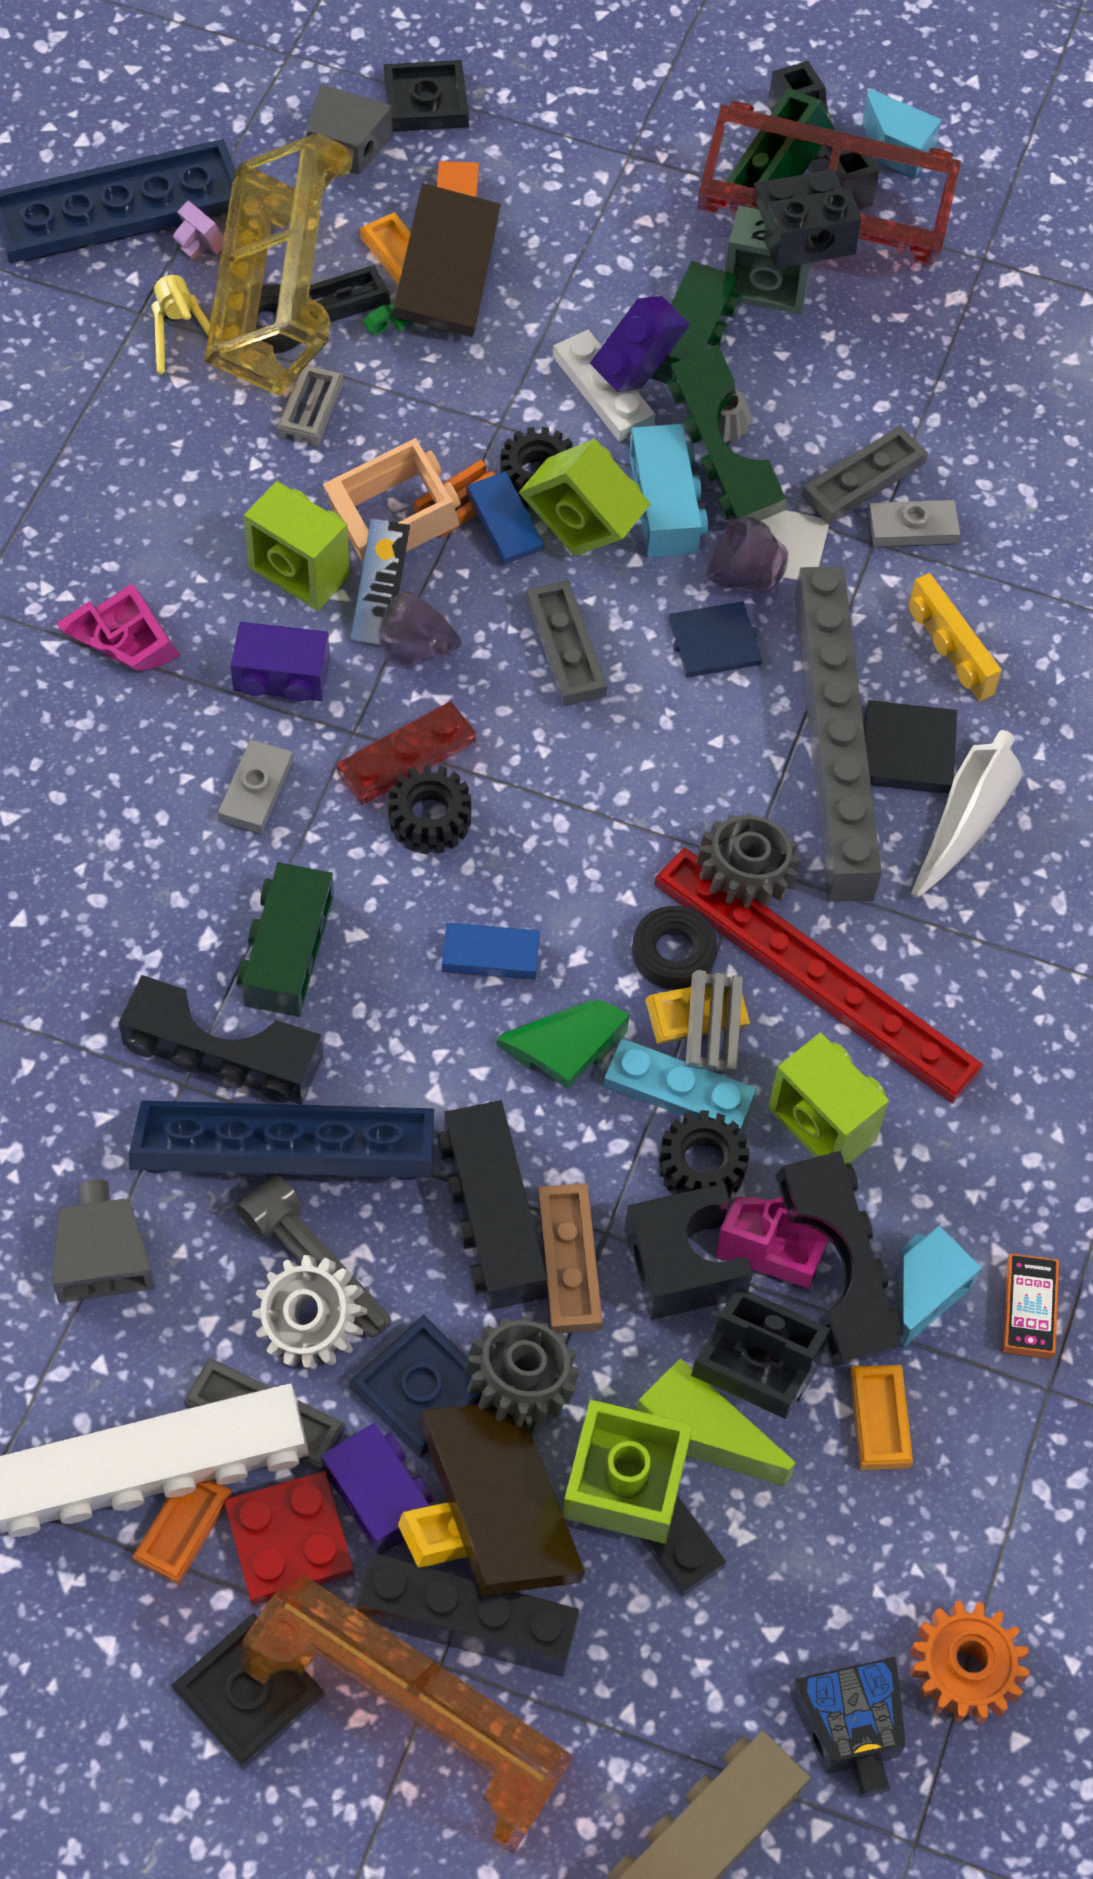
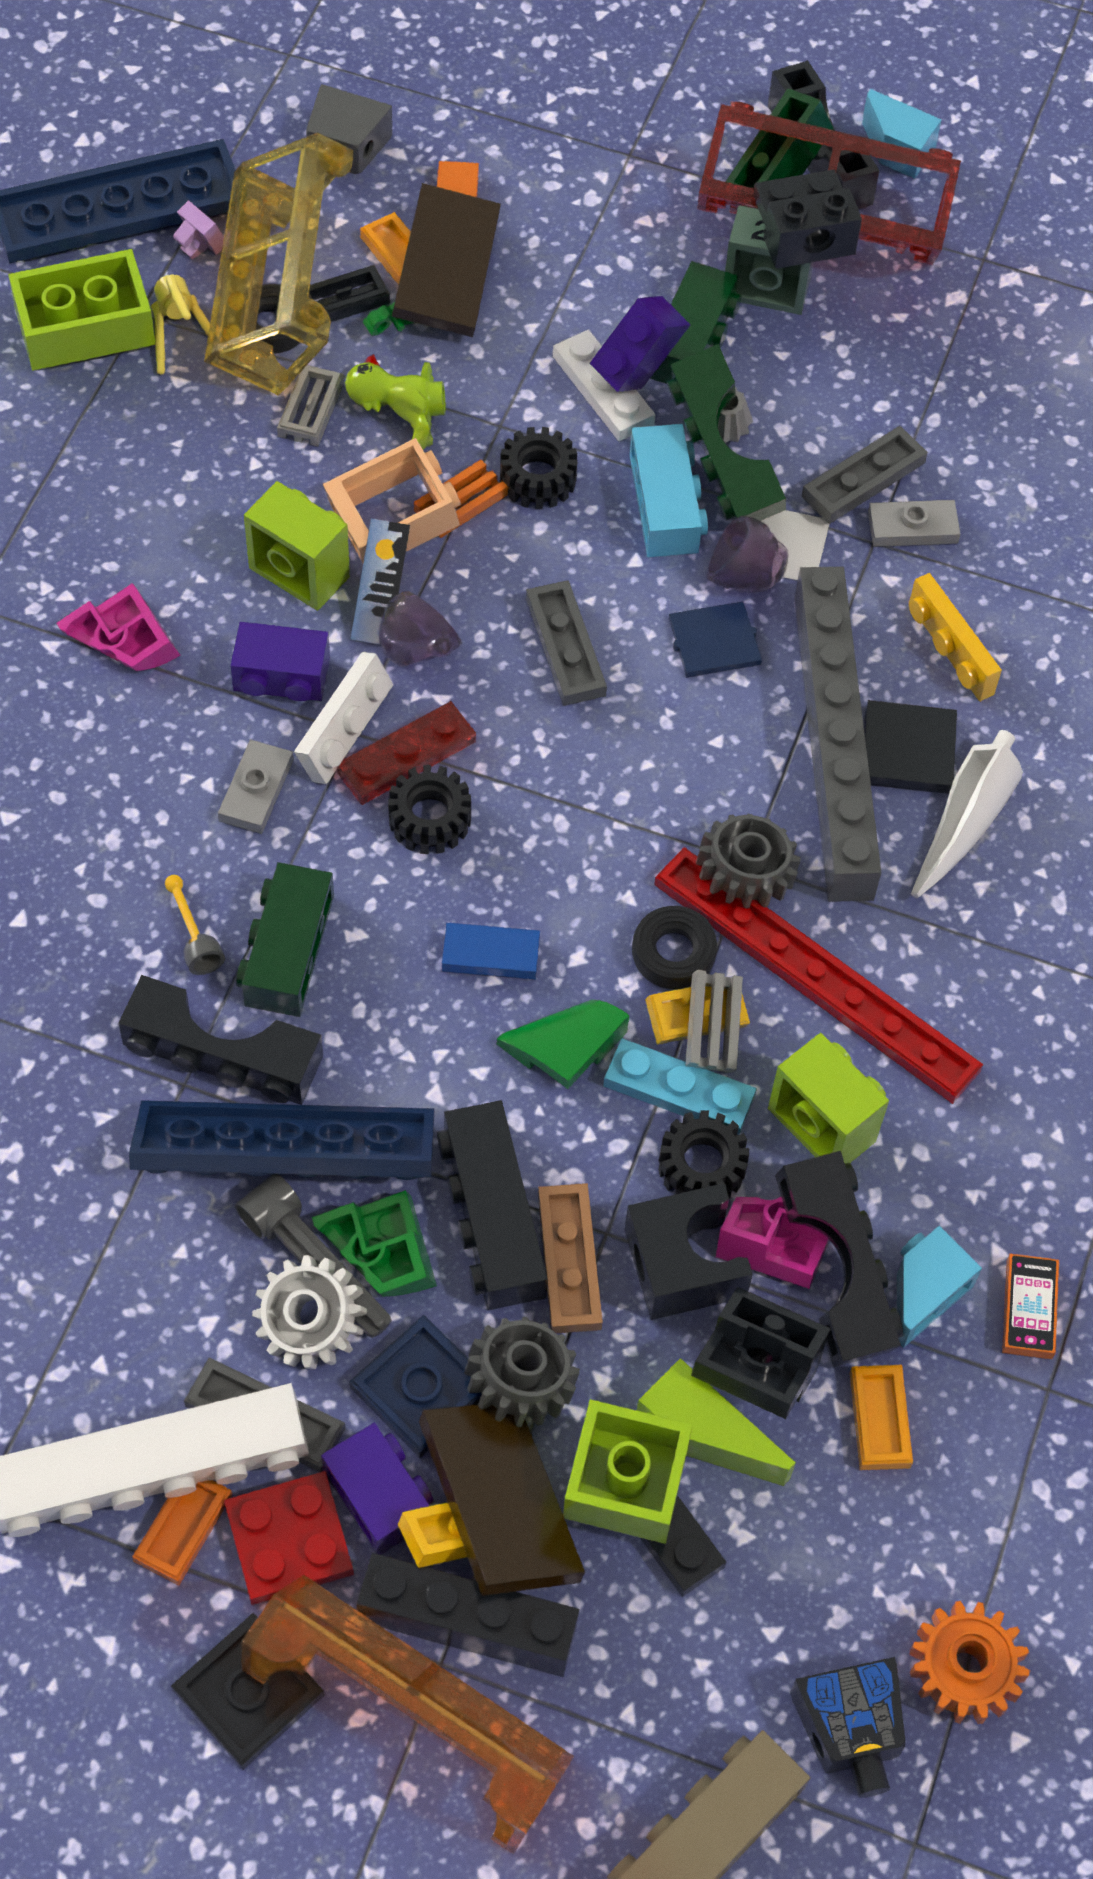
dark grey torso [52,1179,155,1303] -> none
black tile [383,60,469,132] -> none
blue tile [465,471,544,565] -> none
lime brick [518,438,651,557] -> none
none -> lime brick [8,249,156,371]
none -> dark grey hinge [165,874,225,975]
none -> white plate [294,652,394,784]
none -> green slope [312,1190,437,1297]
none -> lime animal [345,354,446,450]

